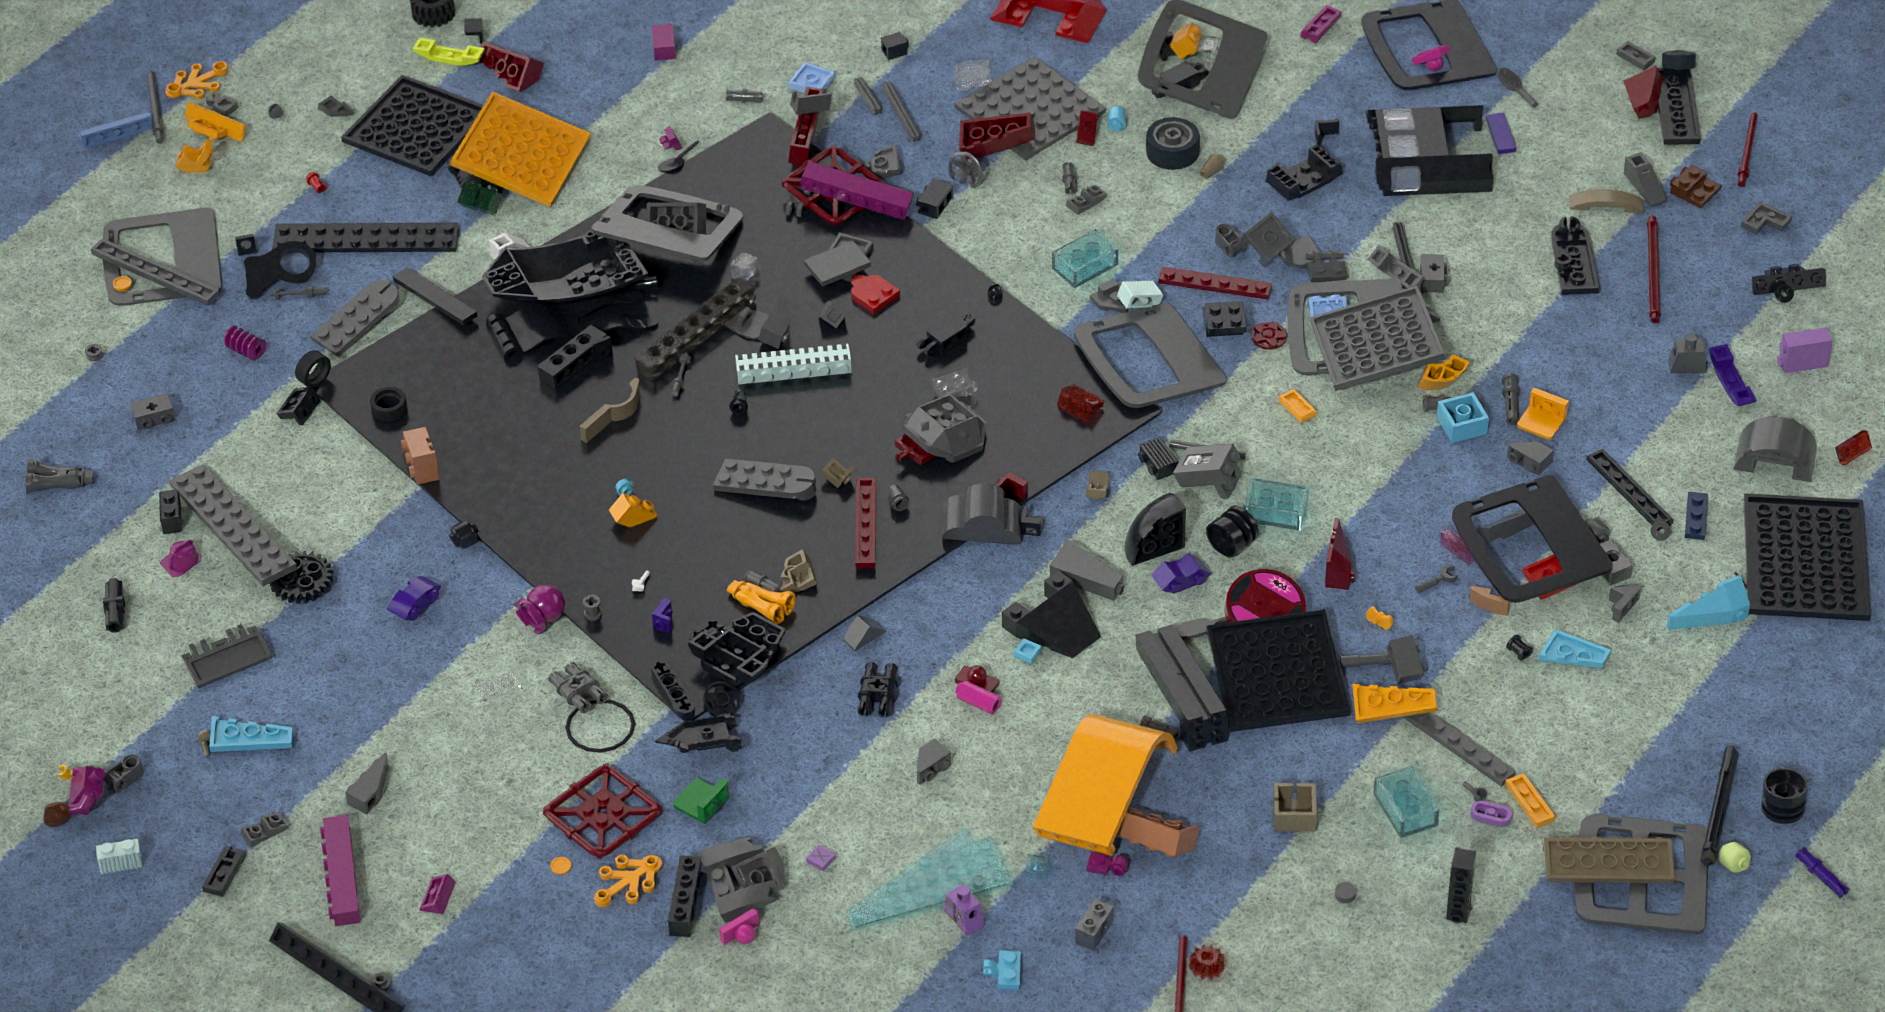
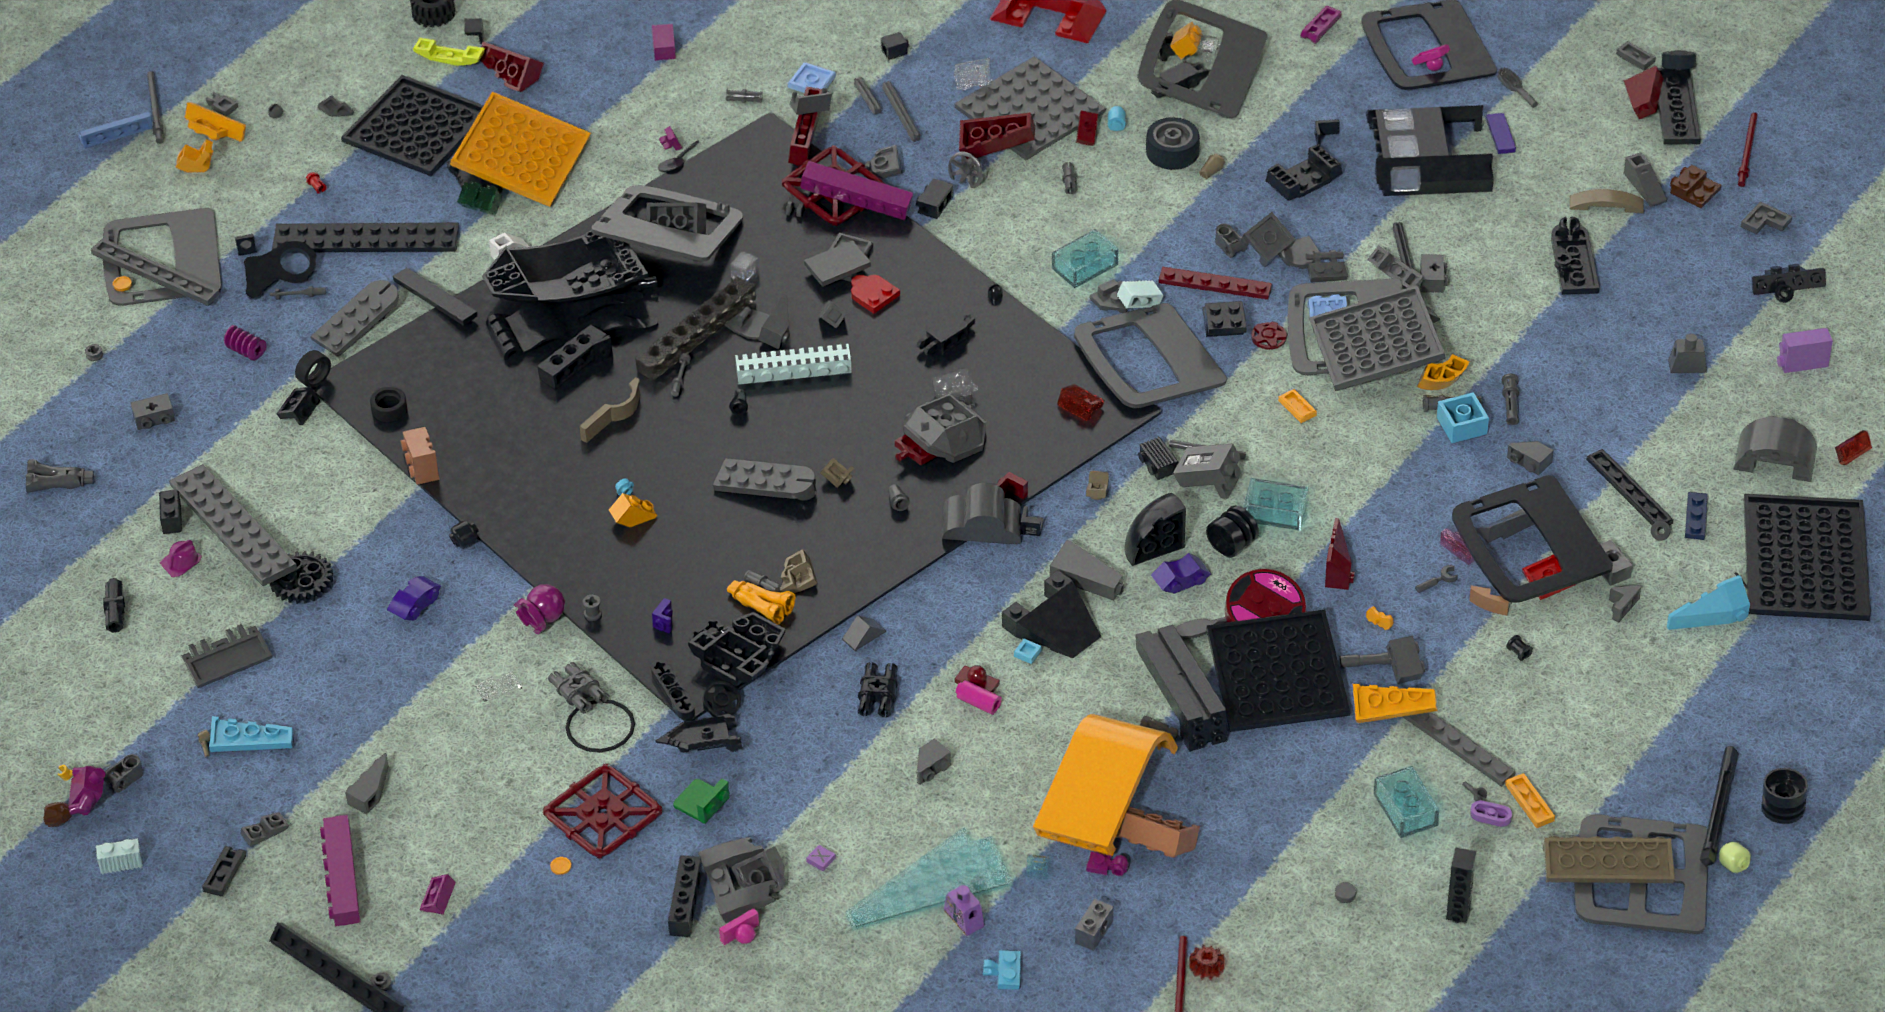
light orange plant [165,61,228,100] -> none
light orange plant [594,855,662,907] -> none
white hand [632,571,650,592] -> none
dark red plate [855,477,876,568] -> none
dark grey slope [1066,185,1107,215] -> none
dark tan piece [1273,783,1317,832] -> none
light orange bracket [1517,388,1569,440] -> none
medium azure wing [1538,629,1611,668] -> none
dark grey head [1585,518,1610,544] -> none
dark red piece [1647,216,1661,323] -> none
dark purple slope [1709,344,1756,406] -> none
dark purple pin [1795,847,1850,898] -> none

